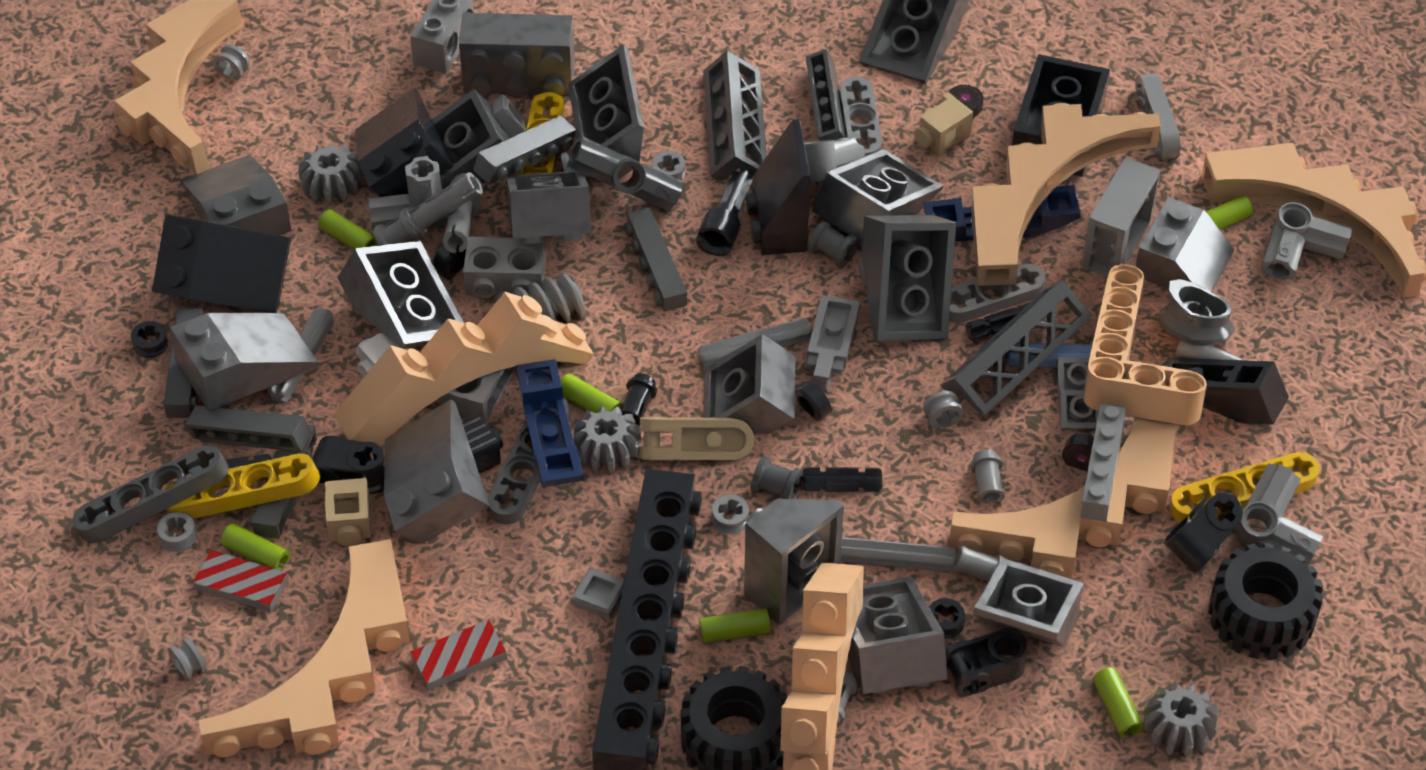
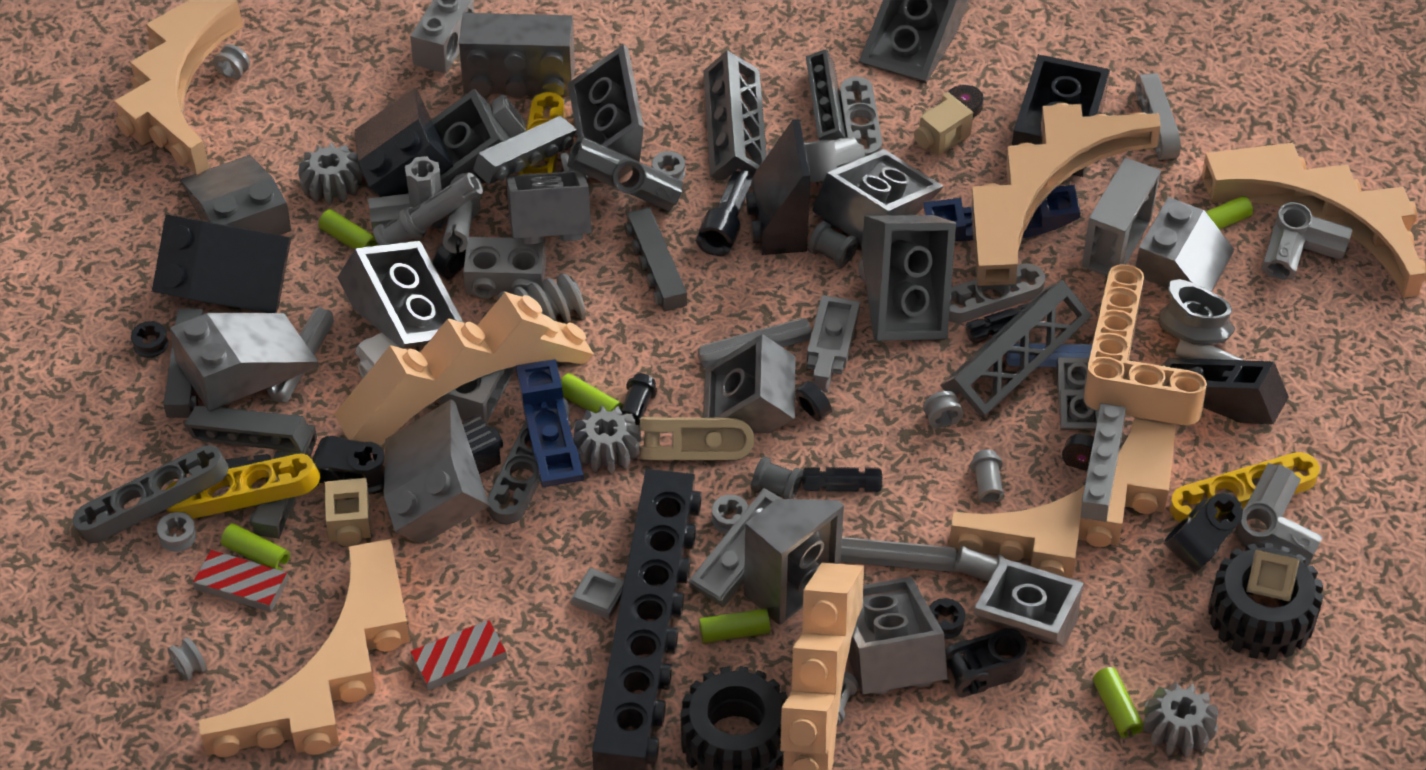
none -> light grey tile [688,488,782,607]
none -> tan tile [1246,550,1299,601]

